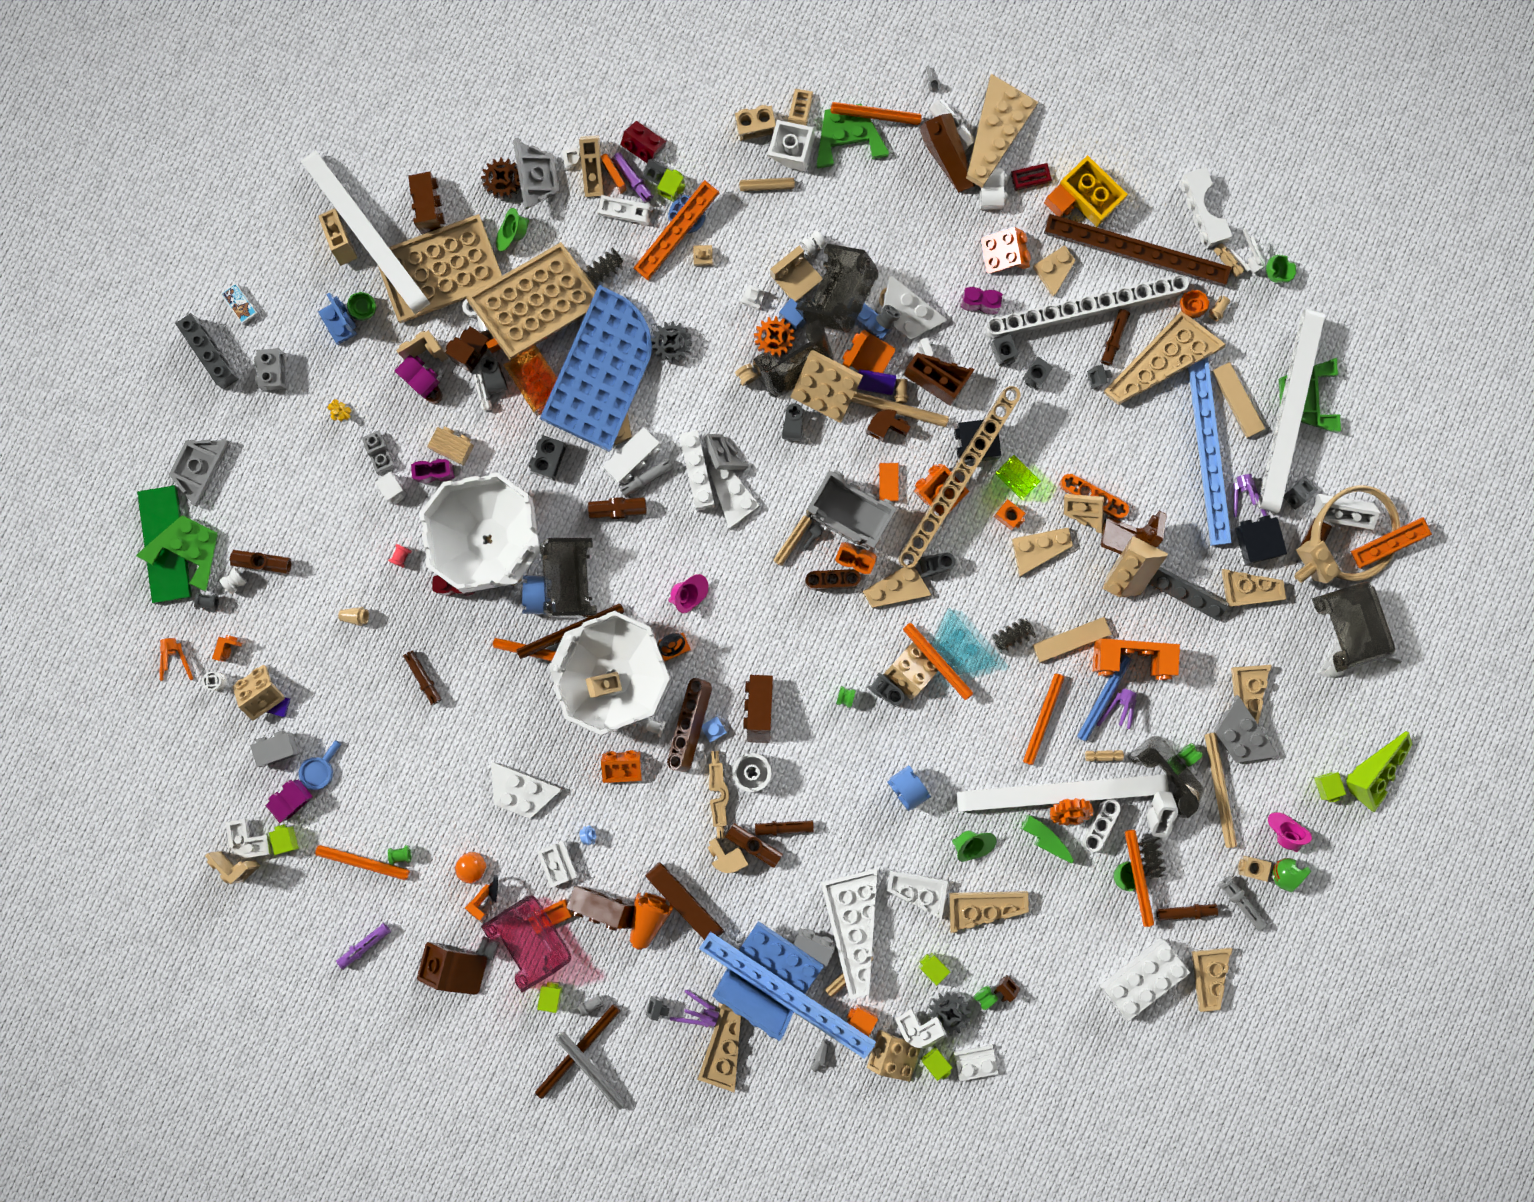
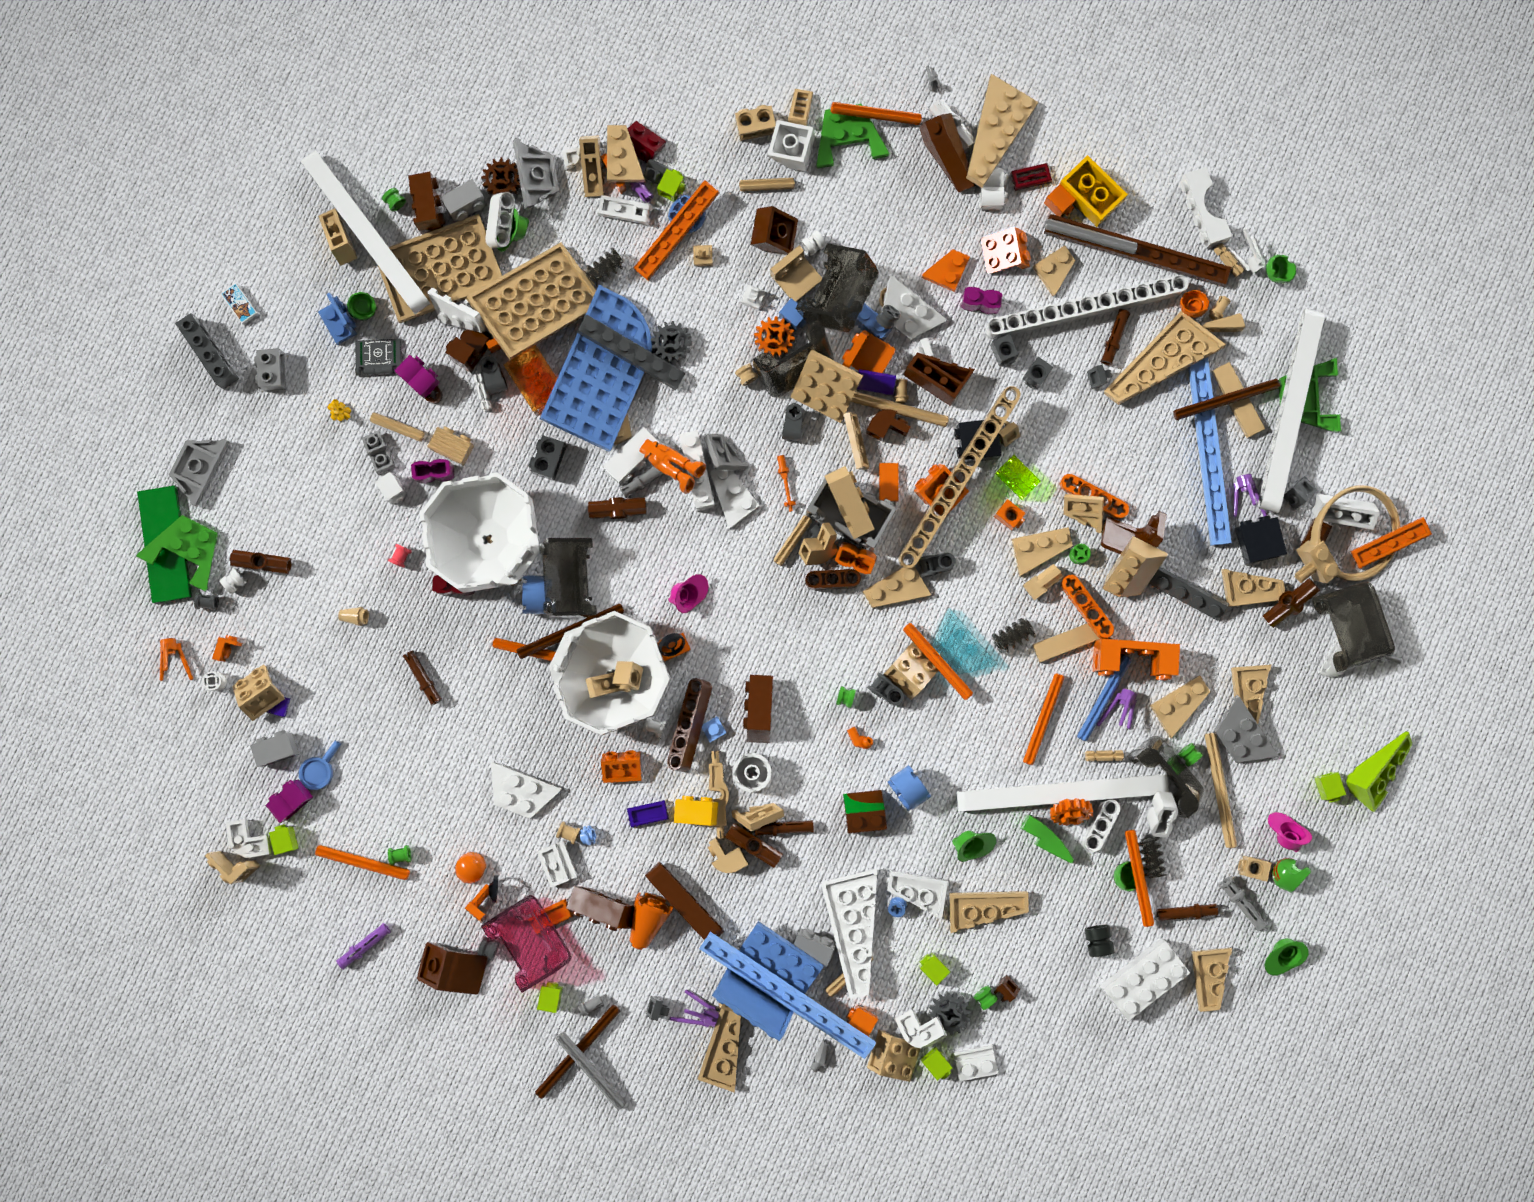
tan bracket [396,330,448,362] -> none
none -> dark grey piece [355,339,401,376]
none -> tan axle [370,412,425,441]
none -> bright green wheel [382,187,406,212]
none -> white wing [427,288,486,332]
none -> light grey brick [440,179,487,223]
none -> white beam [486,192,515,248]
none -> tan bush [556,821,581,845]
none -> dark grey plate [577,314,685,390]
none -> tan wing [607,125,645,182]
none -> tan brick [612,661,643,692]
none -> dark purple tile [627,800,669,827]
none -> orange piece [639,439,706,494]
none -> yellow brick [674,795,718,826]
none -> tan wing [732,803,784,831]
none -> reddish brown slope [750,206,798,255]
none -> orange piece [777,455,796,512]
none -> tan brick [799,523,838,565]
none -> tan wedge [824,466,875,539]
none -> reddish brown slope [843,790,887,834]
none -> tan tile [844,412,869,470]
none -> orange arm [847,727,873,749]
none -> medium blue bush [888,897,907,917]
none -> orange wing [921,249,970,292]
none -> tan tile [999,421,1021,447]
none -> tan piece [1023,564,1063,600]
none -> light grey axle [1045,219,1138,254]
none -> orange beam [1061,575,1114,639]
none -> bright green wheel [1069,544,1091,564]
none -> pearl dark grey wheel [1084,925,1115,957]
none -> tan wing [1150,675,1210,738]
none -> reddish brown axle [1173,378,1280,420]
none -> tan slope [1203,313,1245,332]
none -> reddish brown piece [1263,578,1320,628]
none -> bright green piece [1265,938,1309,976]

